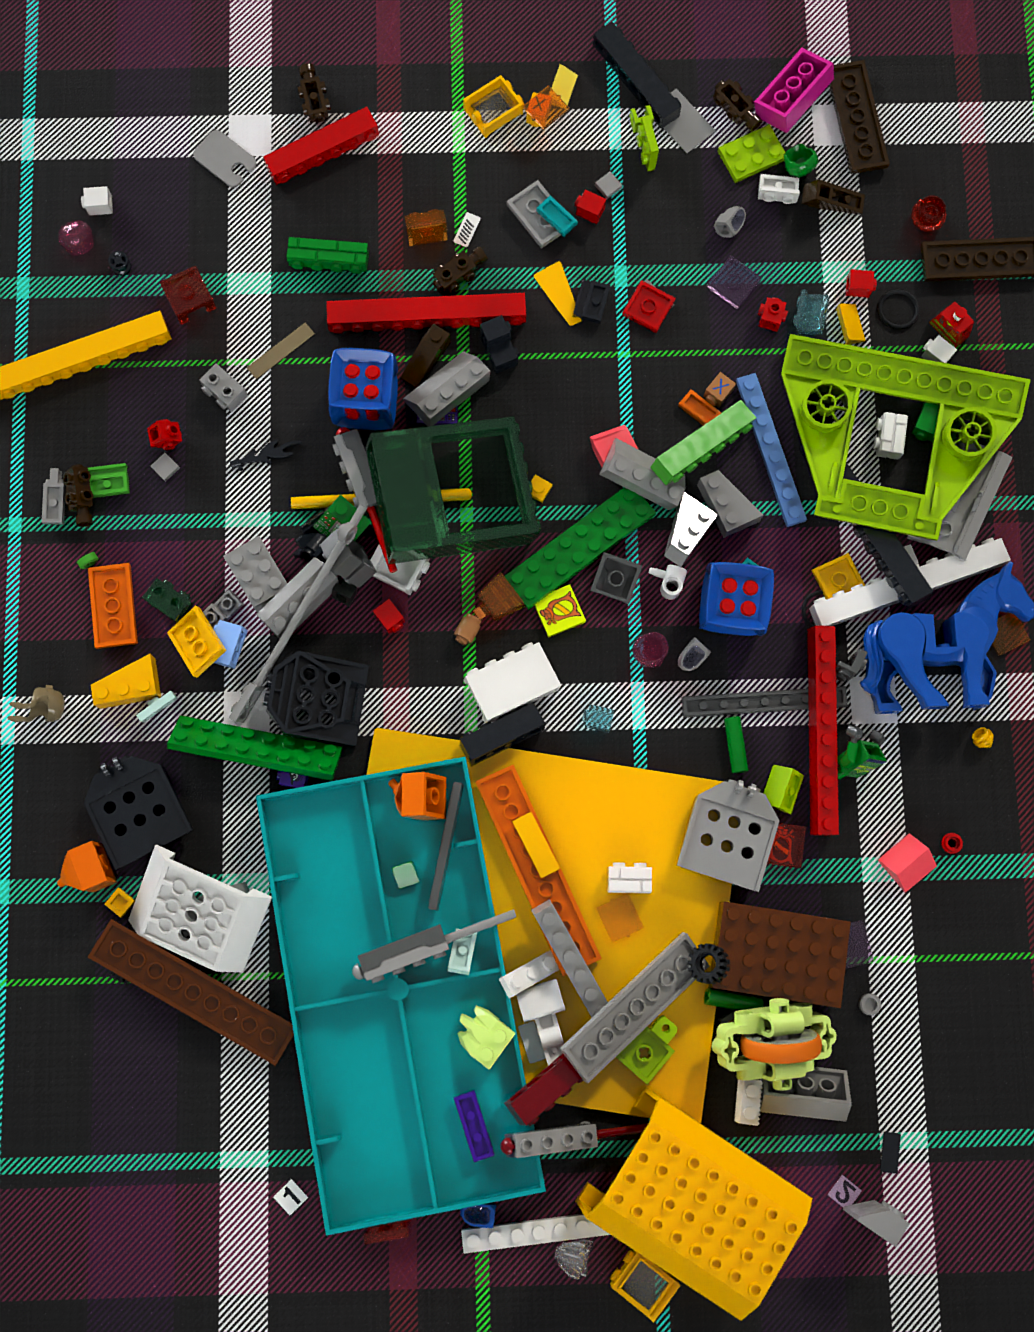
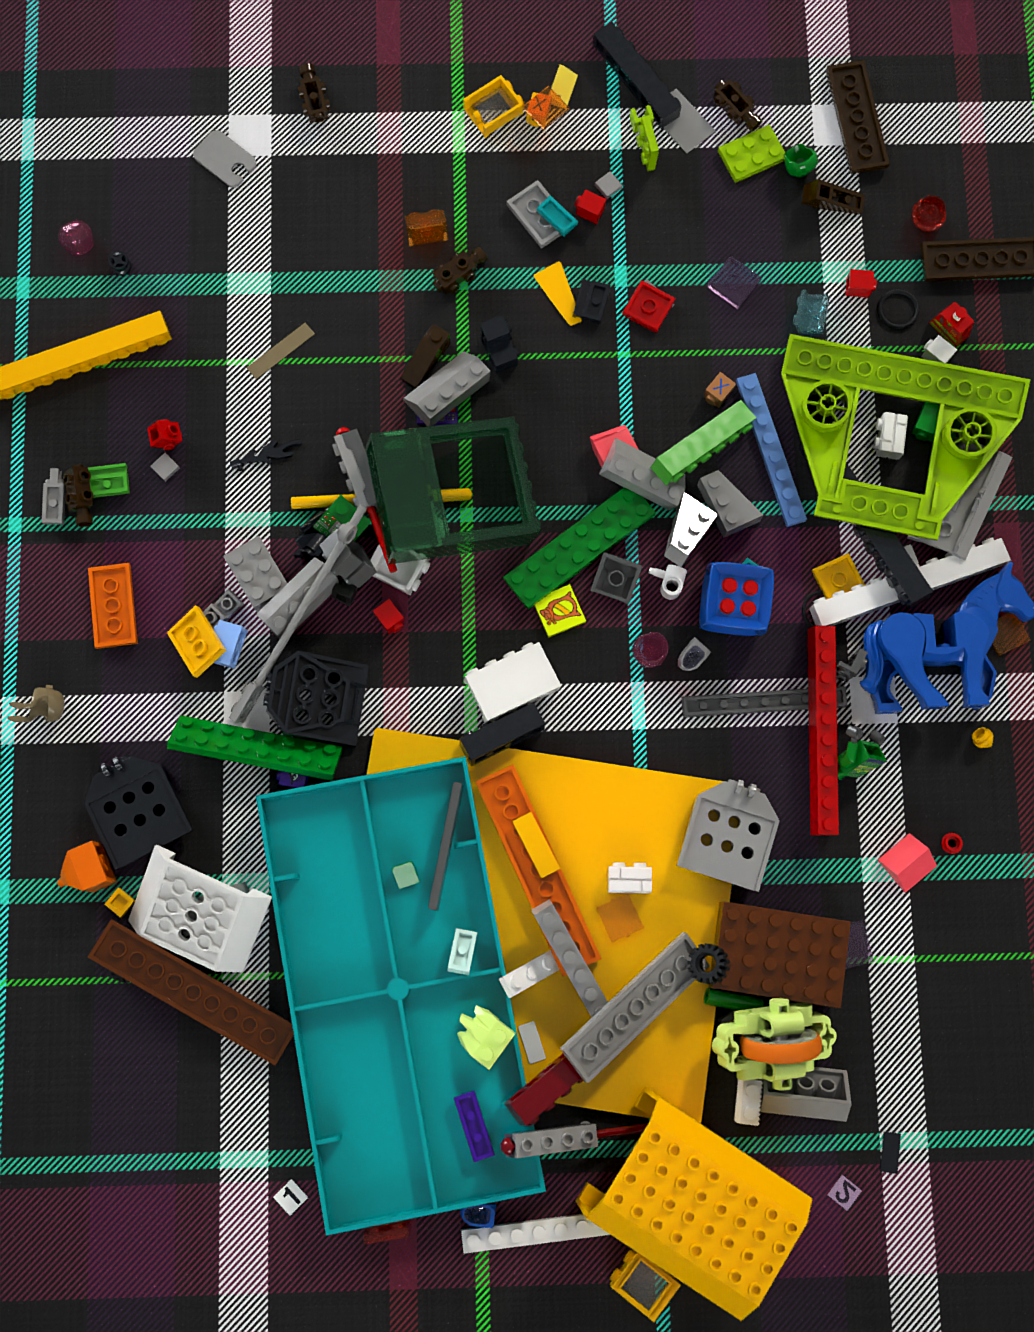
bright green tile [77,552,99,569] -> none
white brick [81,186,113,215] -> none
yellow wedge [91,654,161,709] -> none
light aqua plate [136,691,178,723] -> none
clear green brick [142,578,193,623] -> none
clear red panel [160,265,216,325] -> none
light grey brick [199,363,248,413] -> none
red brick [263,107,379,185] -> none
green brick [287,237,369,274] -> none
red brick [327,293,526,333] -> none
blue piece [328,348,398,430] -> none
piece [352,909,517,984] -> none
orange piece [388,772,446,821] -> none
white sticker [453,212,481,247] -> none
medium nougat brick [454,613,481,645] -> none
clear orange torso [473,572,524,621] -> none
white plate [516,979,566,1065] -> none
yellow plate [525,474,553,503] -> none
clear brick [555,1239,593,1280] -> none
clear light blue brick [582,705,614,733] -> none
lime plate [616,1015,677,1085] -> none
orange tile [678,389,721,426] -> none
light grey rock [714,206,746,238] -> none
green piece [724,716,749,774] -> none
dark pink brick [754,48,834,133] -> none
white bracket [758,174,800,204] -> none
red brick [758,297,788,332] -> none
lime panel [763,765,804,814] -> none
clear red tile [767,823,806,869] -> none
yellow slope [836,303,865,345] -> none
light grey slope [843,1200,910,1247] -> none
light grey tile [858,993,881,1015] -> none

